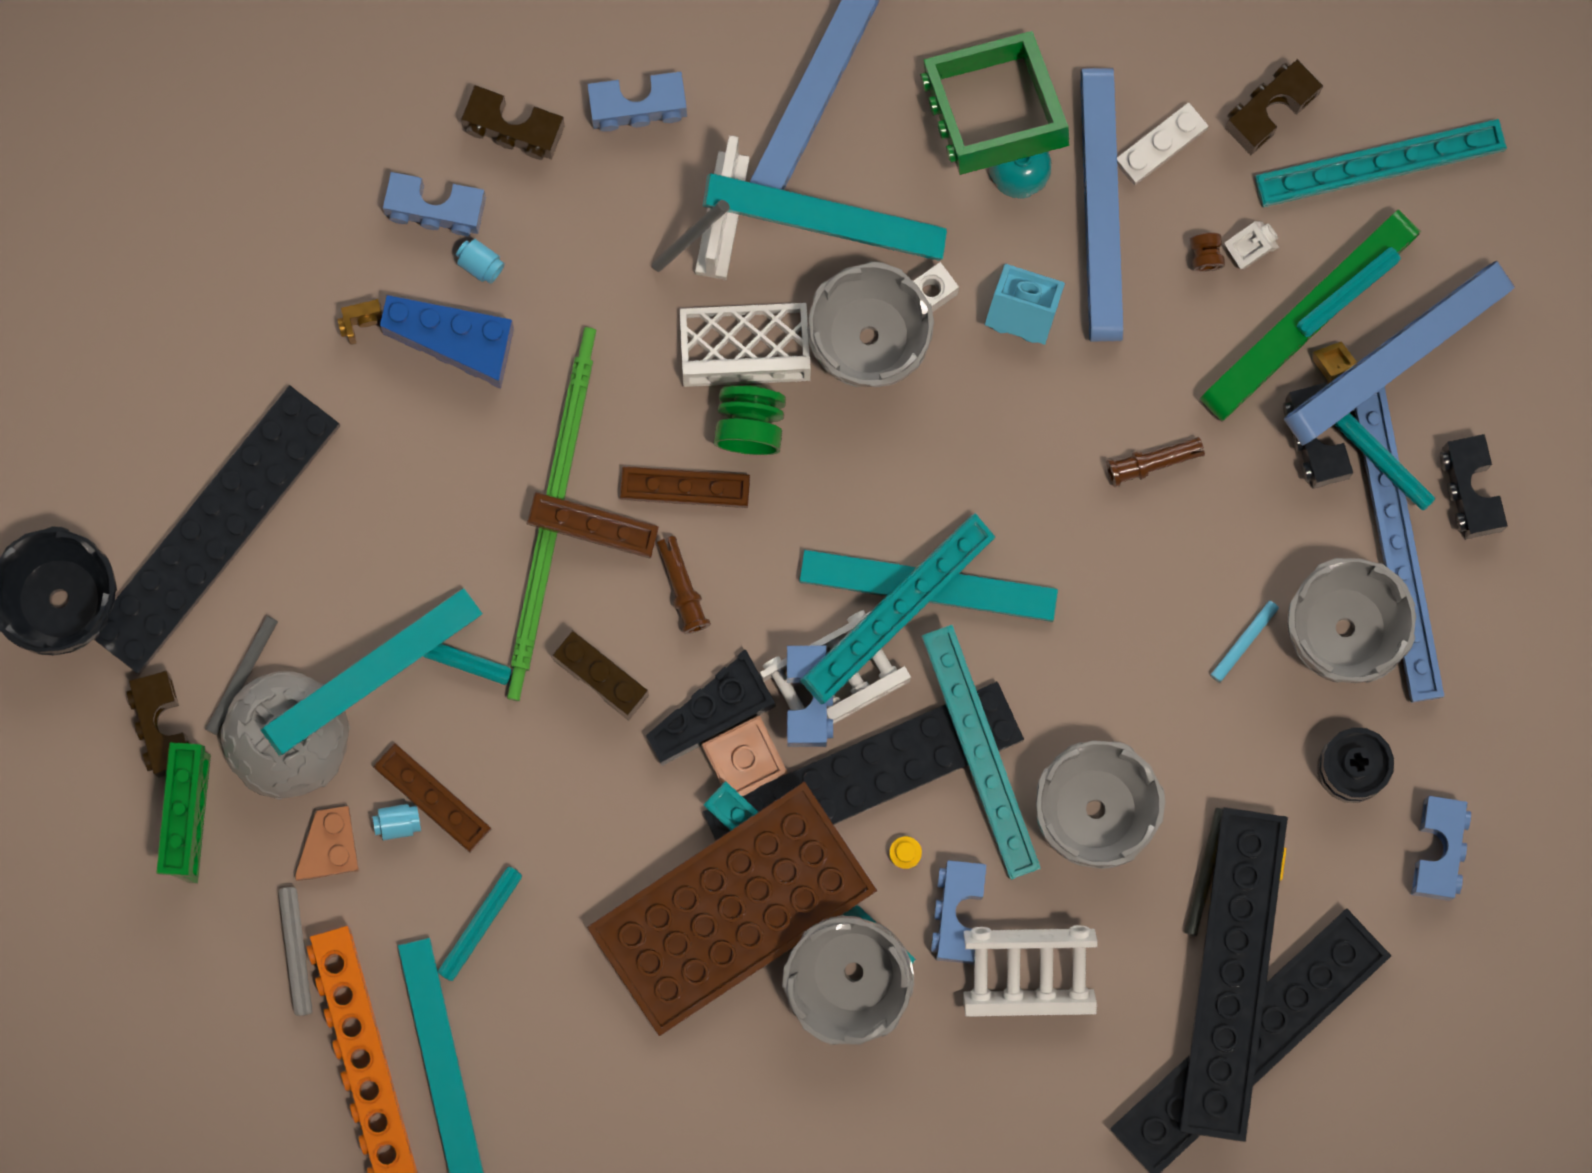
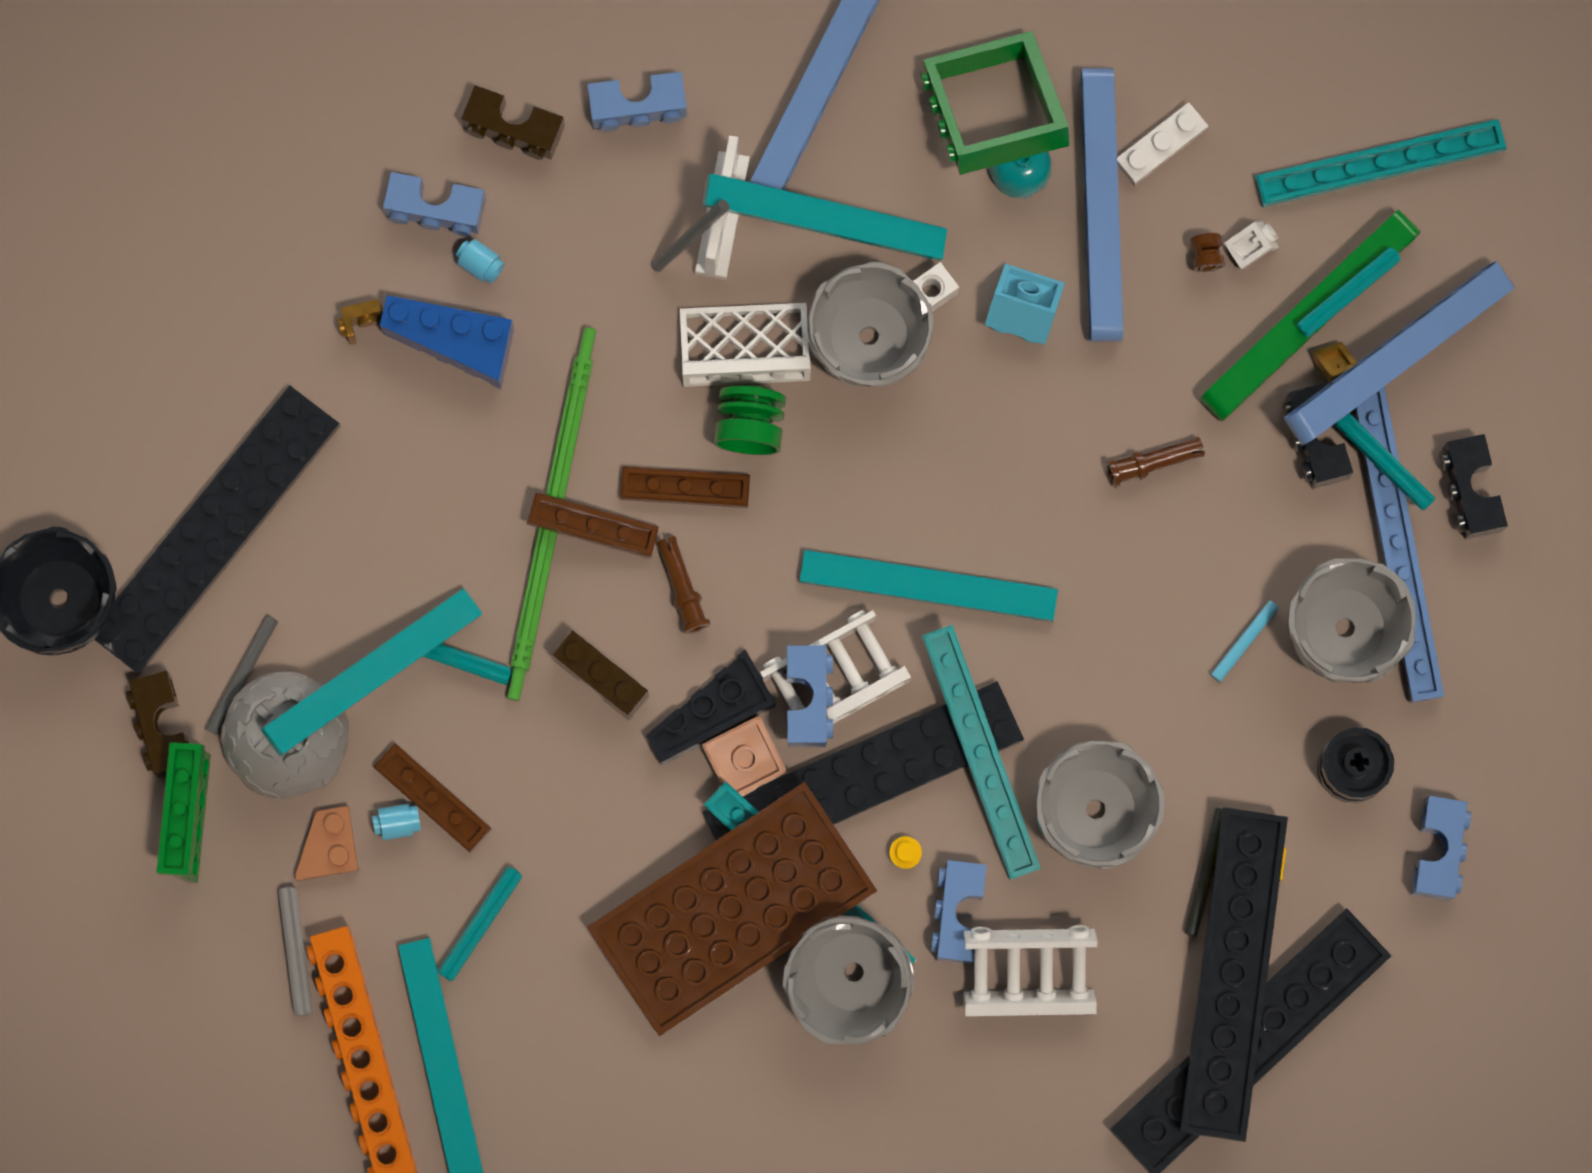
teal tile [800,513,996,704] -> none
dark brown arch [1225,59,1323,156] -> none

